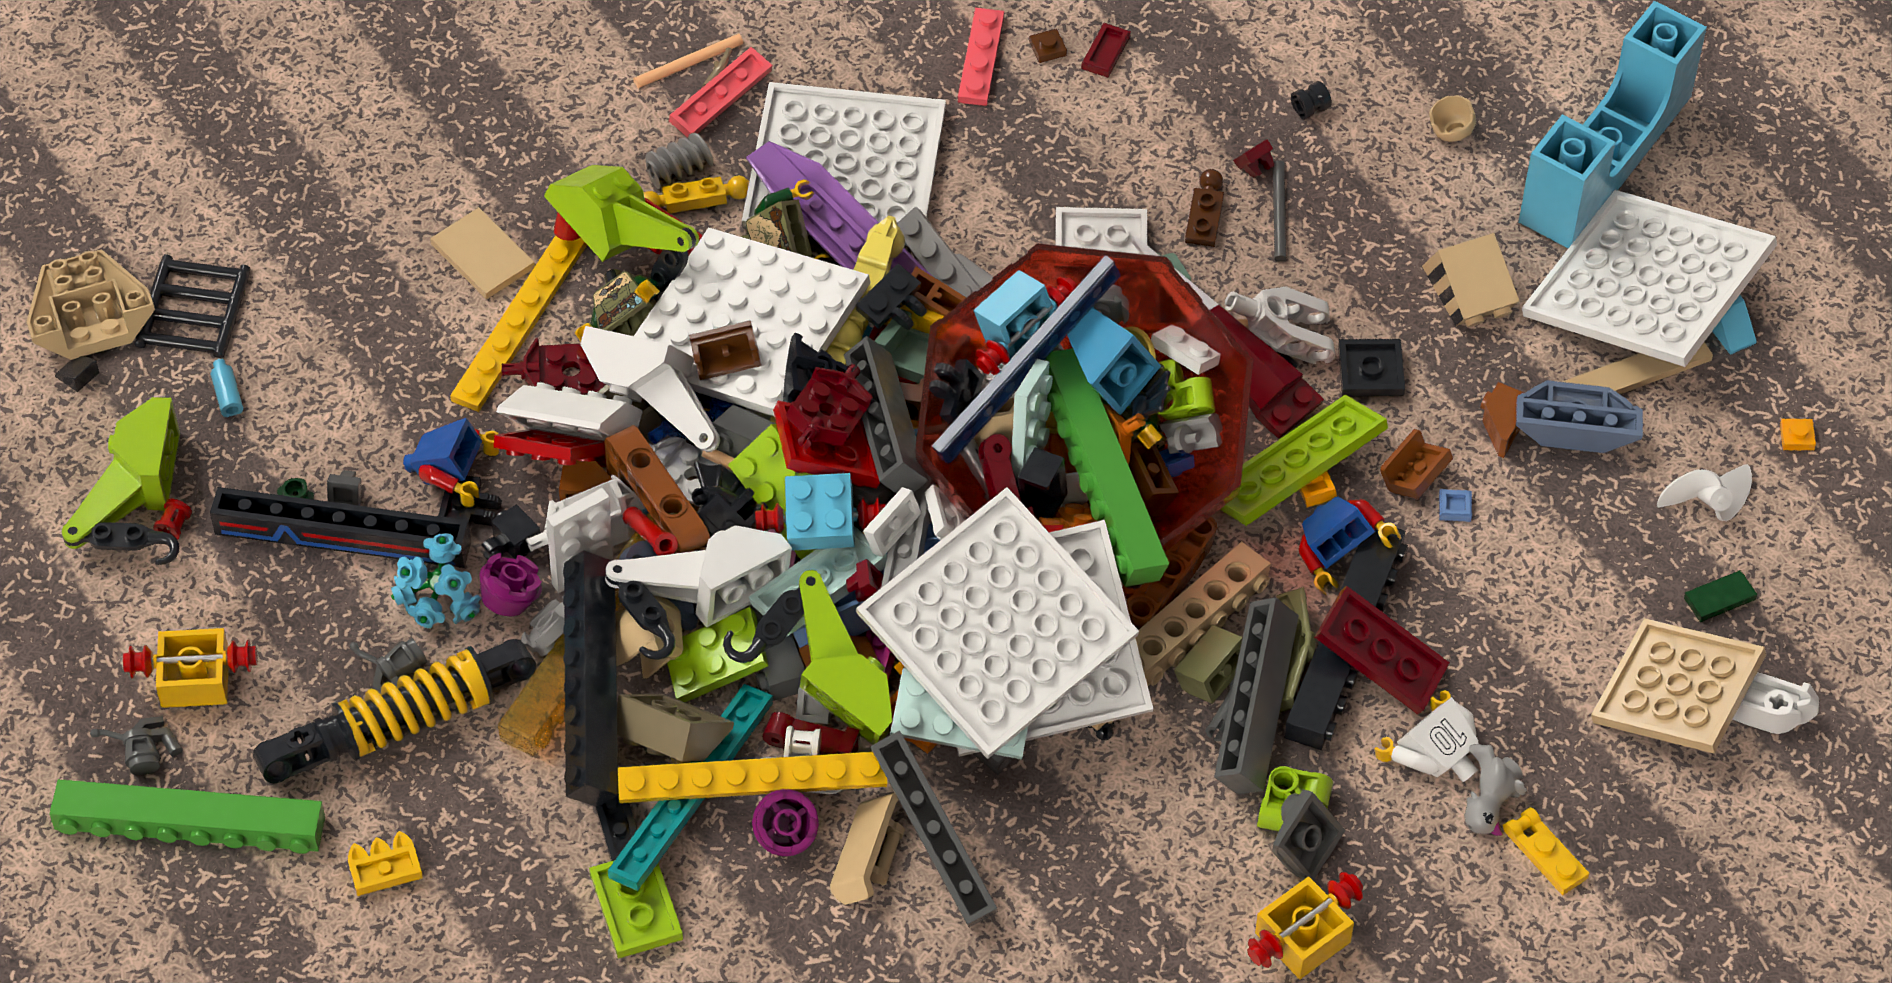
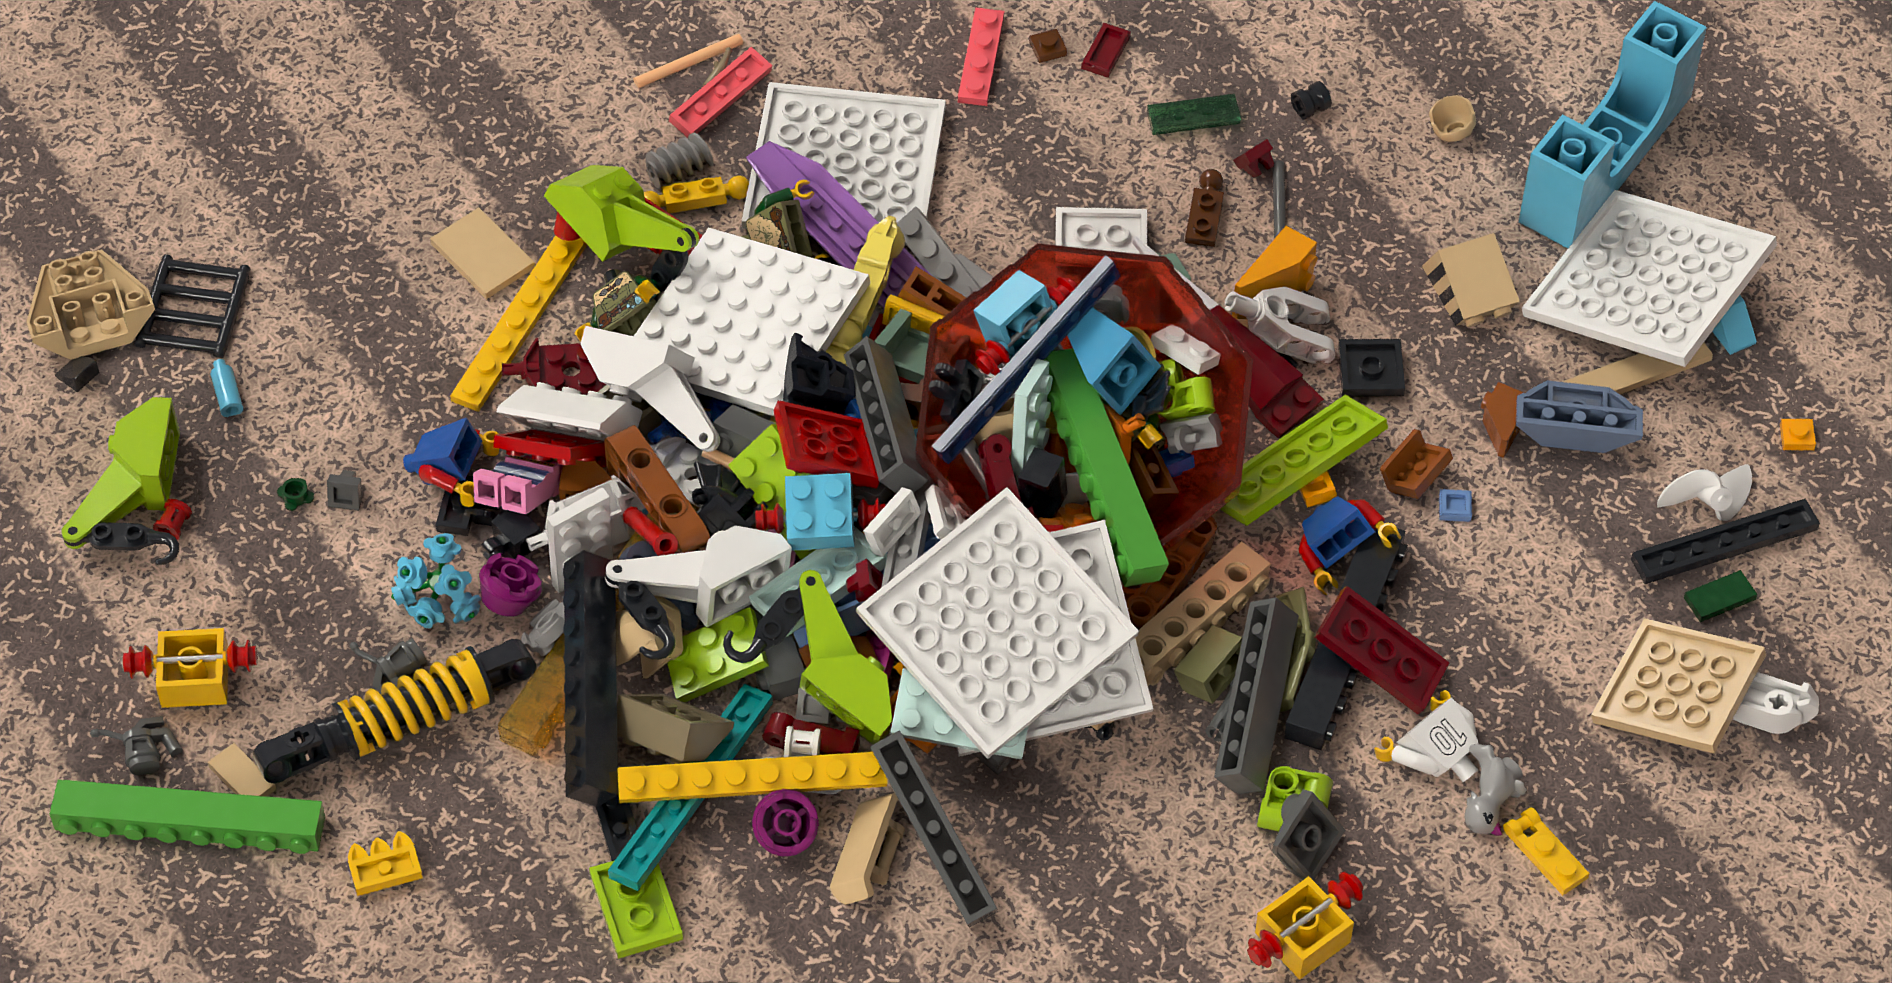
black brick [210,487,471,568] -> none
reddish brown hinge [689,320,762,381] -> none
dark red plate [786,364,873,449] -> none
black hinge [856,264,927,330] -> none
none -> tan tile [208,743,276,797]
none -> bright pink hips [473,455,563,514]
none -> clear green plate [1147,94,1241,135]
none -> light orange slope [1232,226,1318,319]
none -> black plate [1631,498,1820,584]

